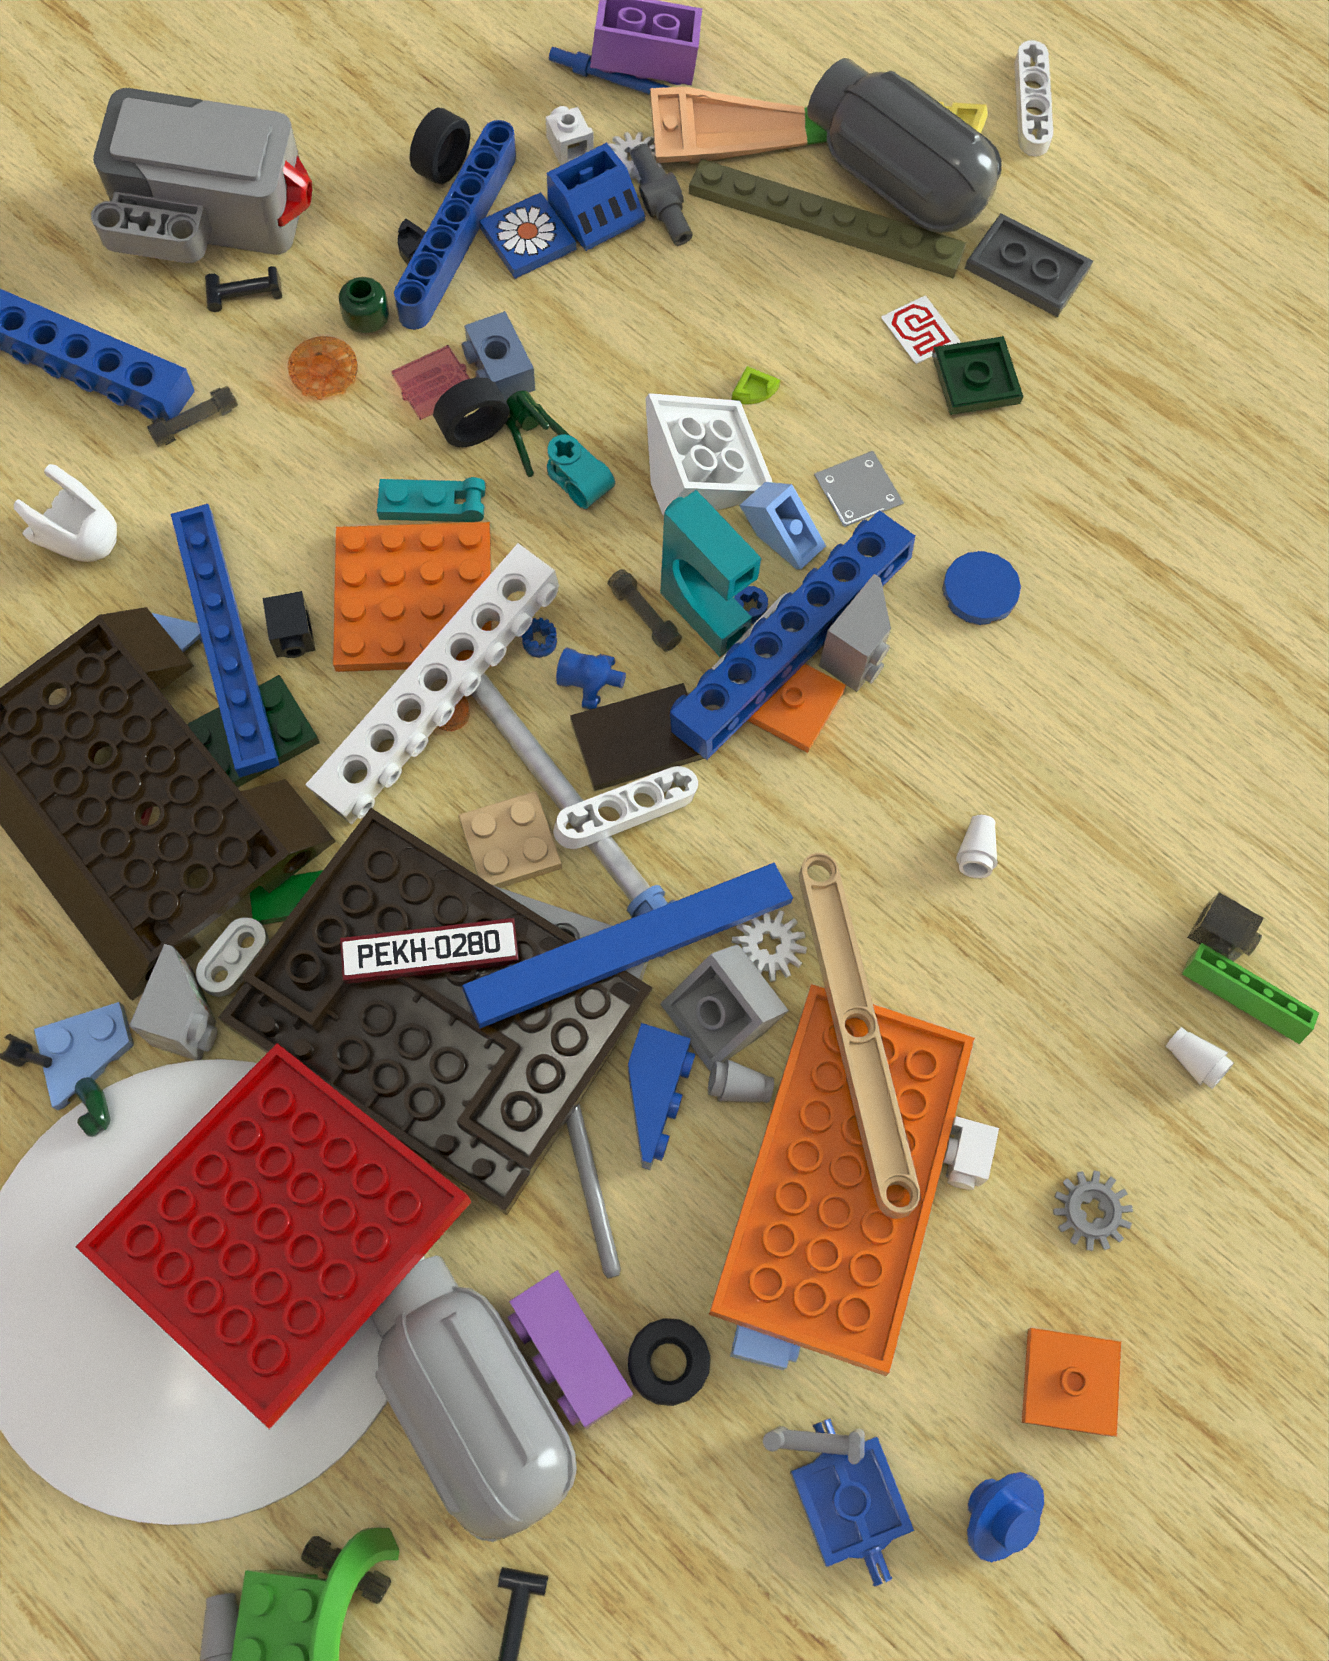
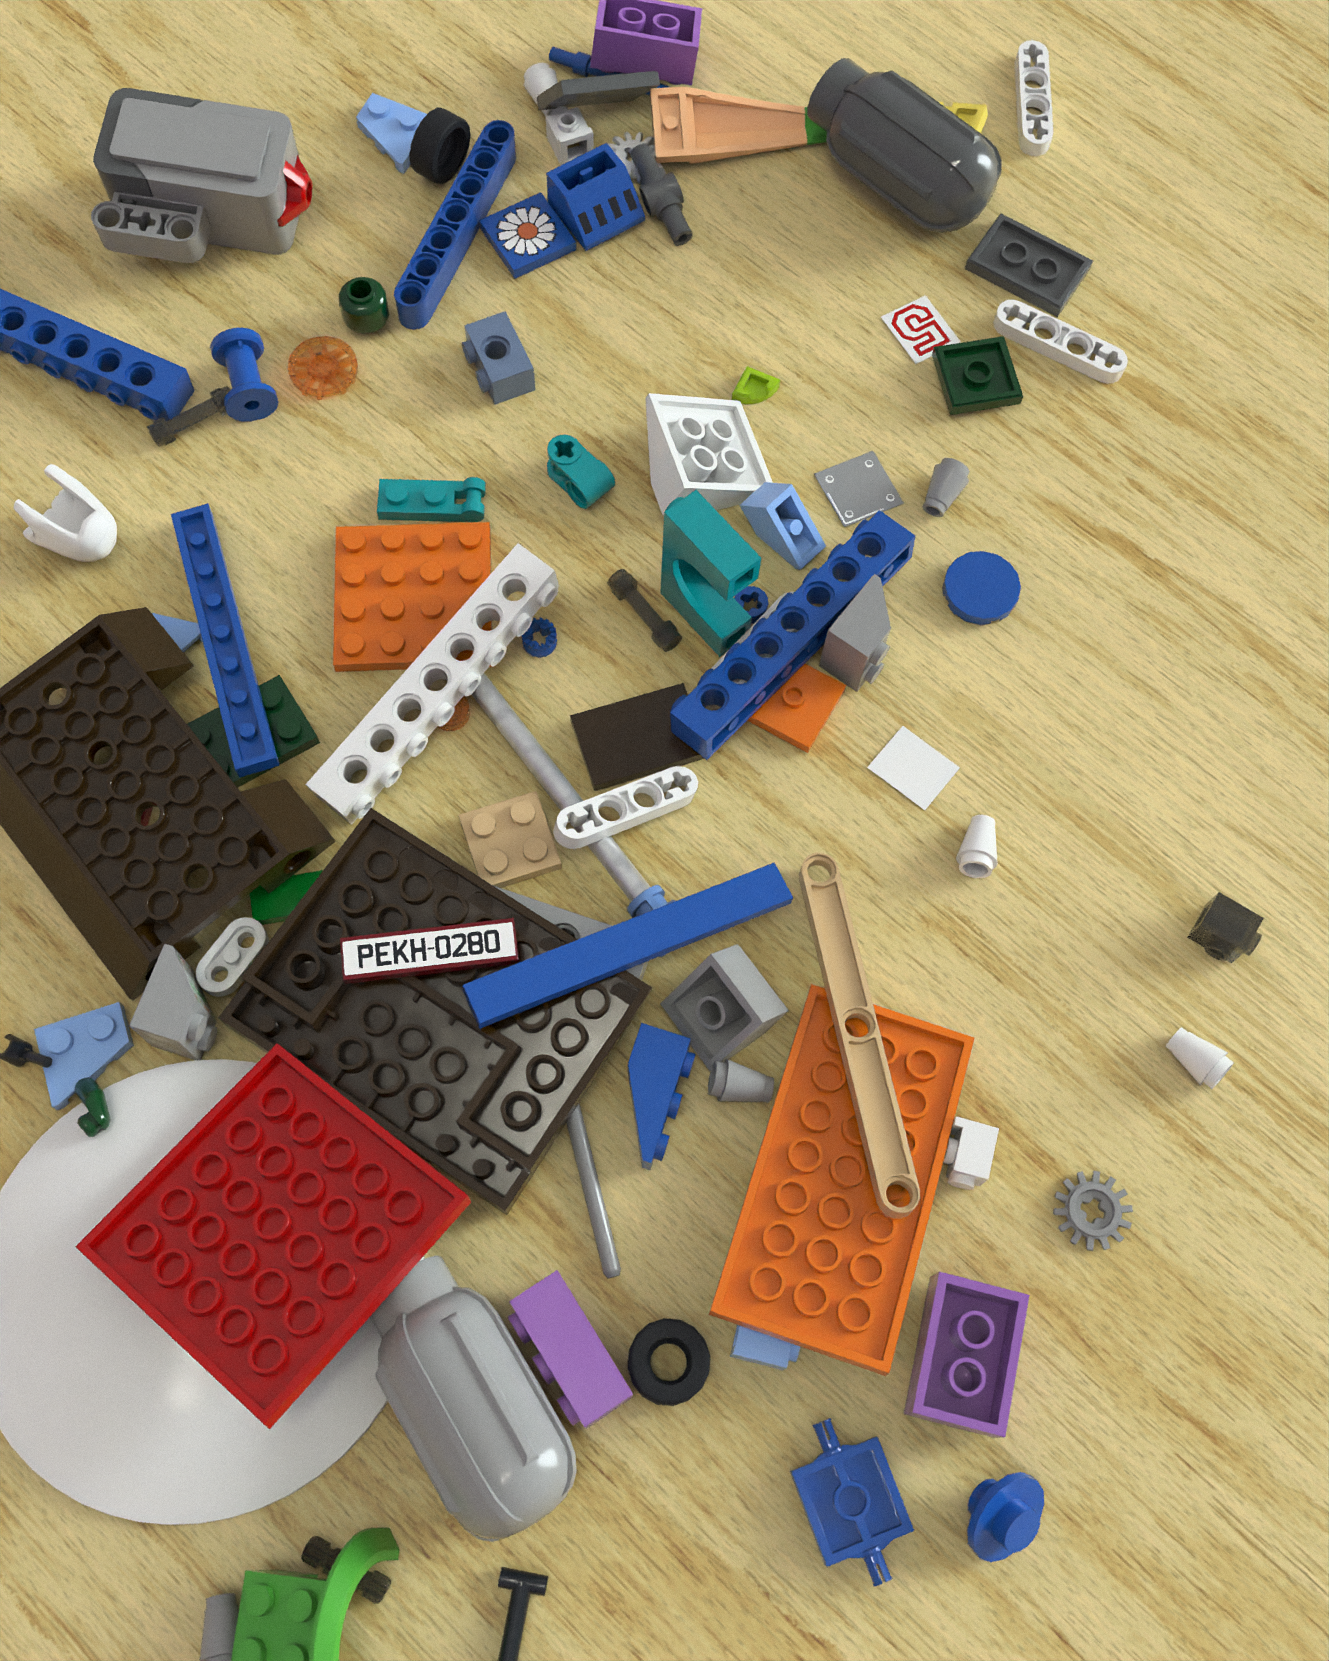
black piece [205,266,282,312] -> none
black brick [262,591,316,658] -> none
clear pink piece [391,345,470,420] -> none
black tile [398,219,426,265] -> none
black tyre [433,377,510,447] -> none
dark green plant [505,390,571,477] -> none
blue piece [556,647,626,710] -> none
olive plate [689,159,966,279] -> none
white gear [731,910,807,982] -> none
light grey piece [763,1426,865,1464] -> none
orange plate [1022,1328,1121,1437] -> none
bright green piece [1182,943,1319,1044] -> none
none -> blue piece [210,328,278,422]
none -> light blue wing [356,93,427,174]
none -> white cone [524,63,558,117]
none -> dark grey tile [536,71,660,110]
none -> white sticker [867,726,960,810]
none -> medium lavender brick [904,1272,1029,1438]
none -> light grey cone [923,458,969,517]
none -> white beam [993,300,1128,384]

